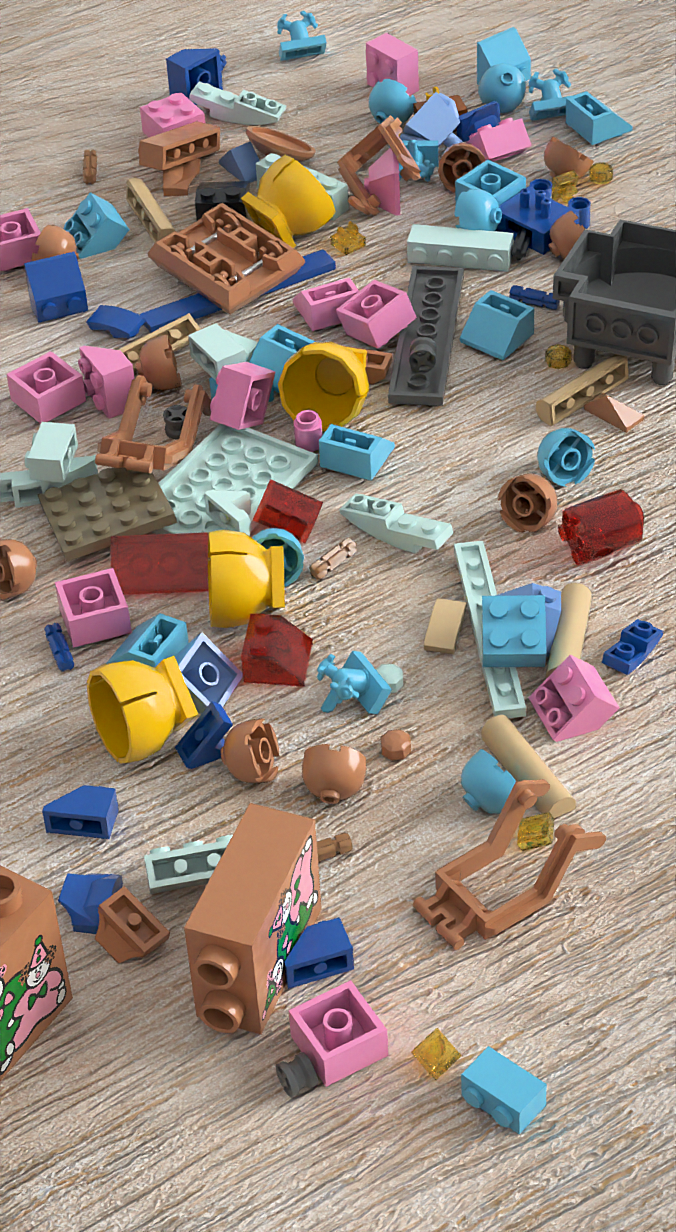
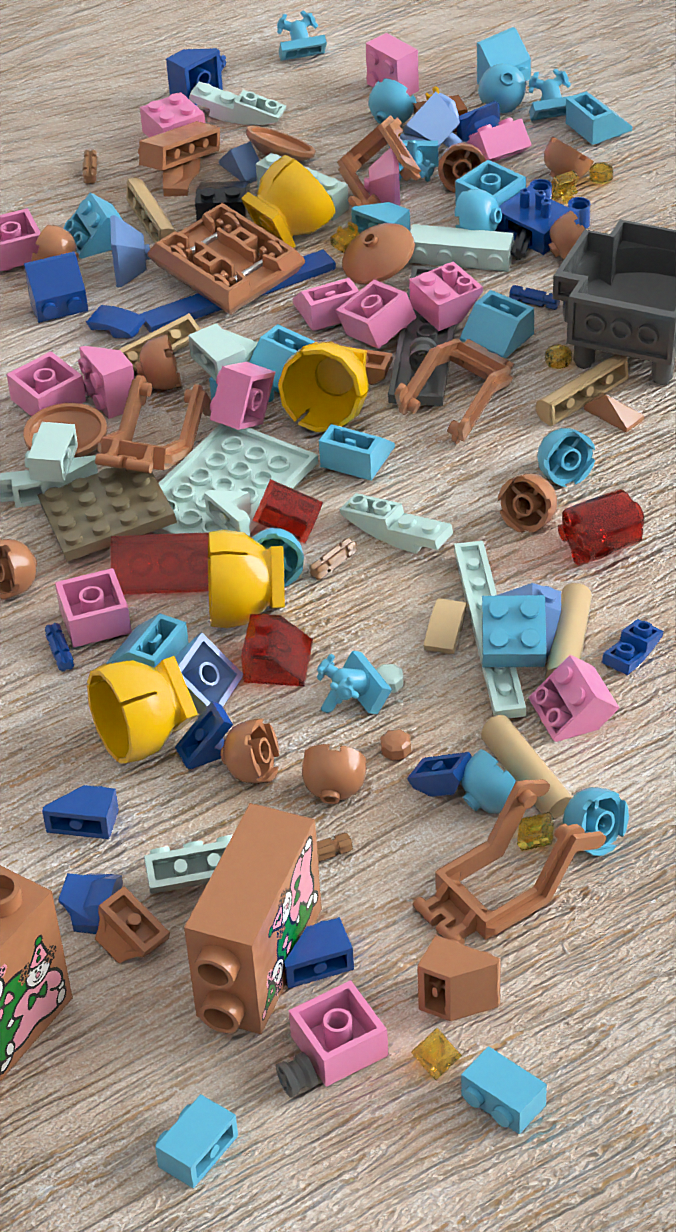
dark grey wheel [163,405,187,439] -> none
bright pink brick [294,410,322,452] -> none
none -> nougat dish [23,403,107,458]
none -> medium blue slope [110,215,150,287]
none -> medium azure brick [155,1094,238,1189]
none -> nougat dish [342,223,415,285]
none -> medium azure slope [351,202,410,233]
none -> nougat piece [395,338,515,444]
none -> blue slope [407,752,472,797]
none -> bright pink slope [409,261,483,331]
none -> nougat slope [417,935,501,1021]
none -> medium azure cylinder [563,787,629,856]

